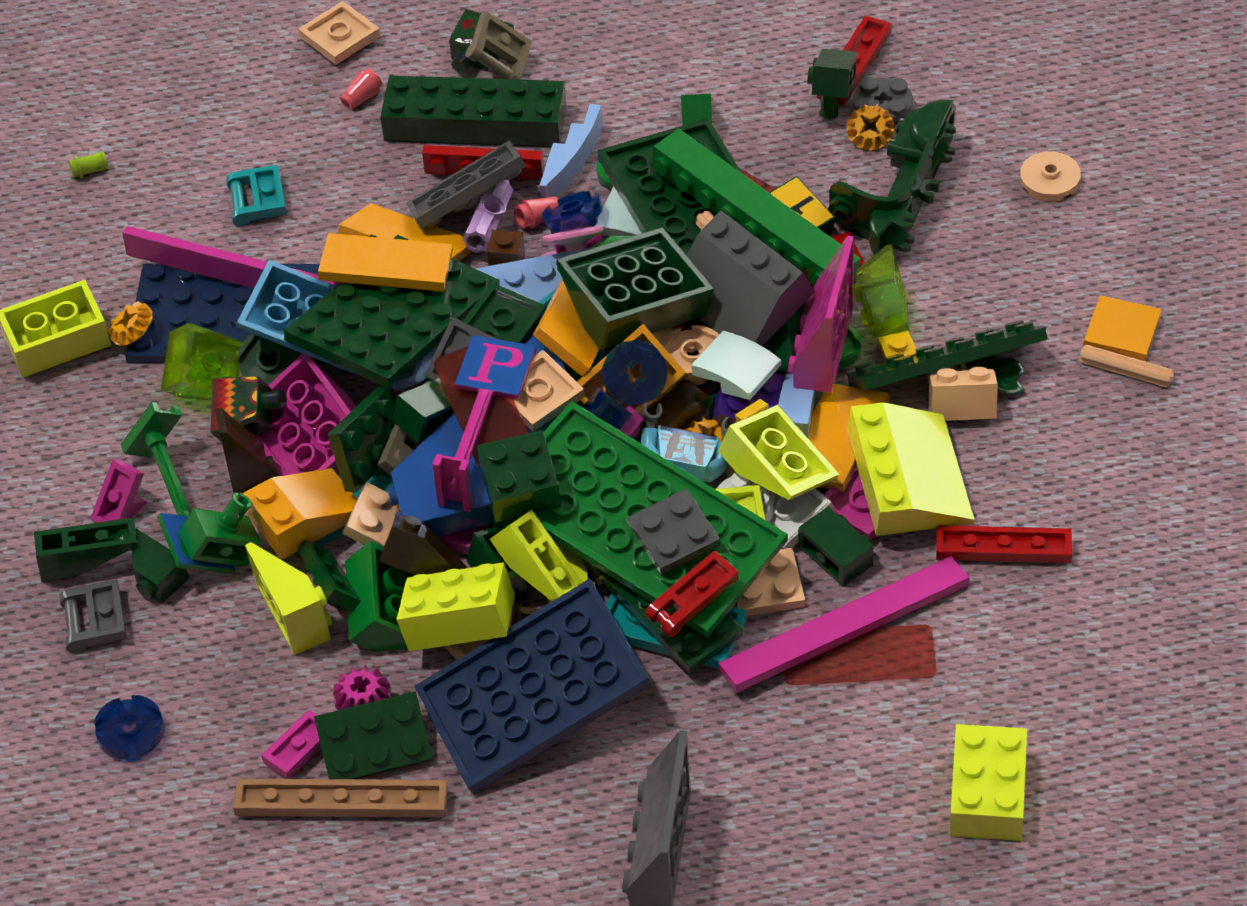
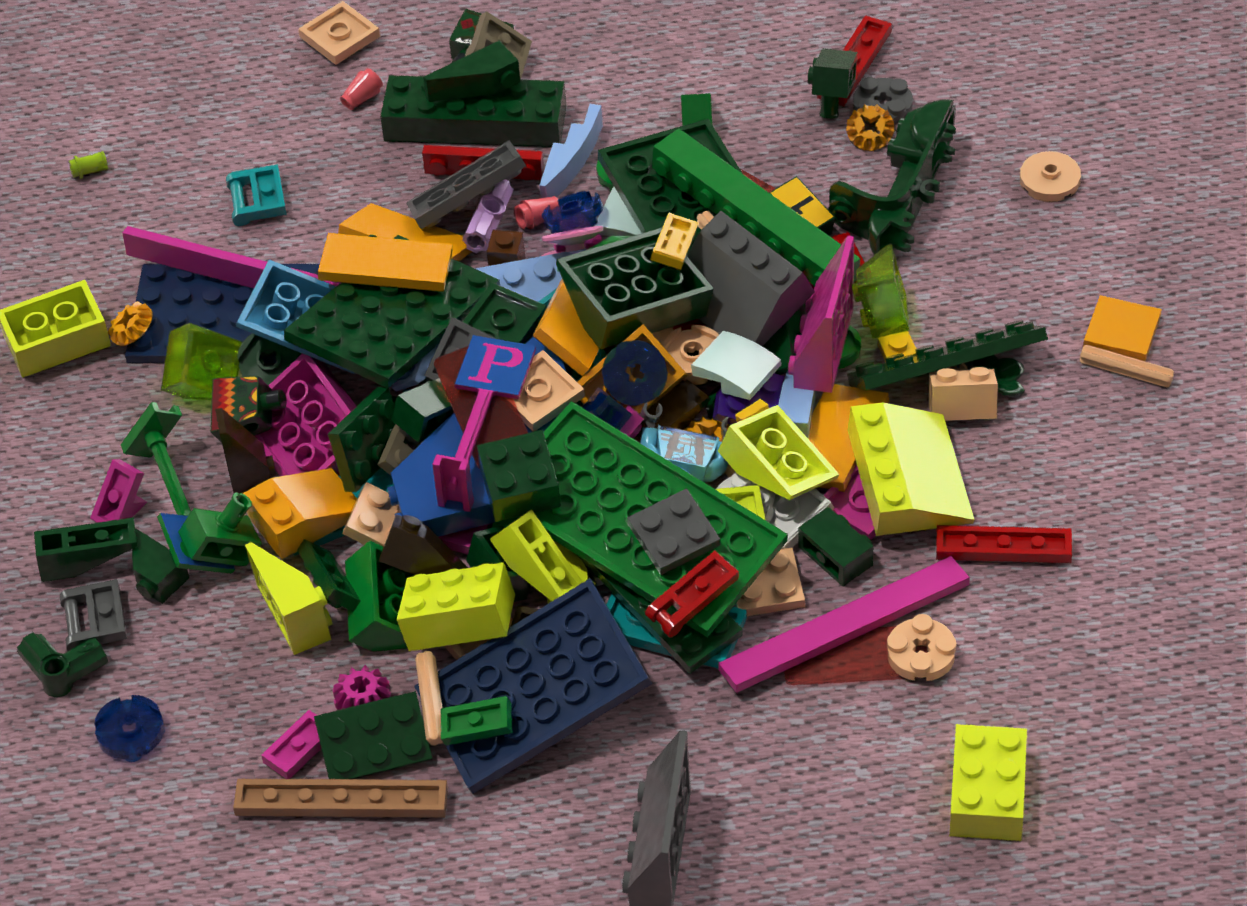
none -> dark green piece [17,632,108,698]
none -> light nougat axle [415,651,443,746]
none -> dark green slope [423,40,521,102]
none -> green plate [441,696,512,745]
none -> yellow plate [651,213,699,270]
none -> light nougat plate [887,614,956,681]

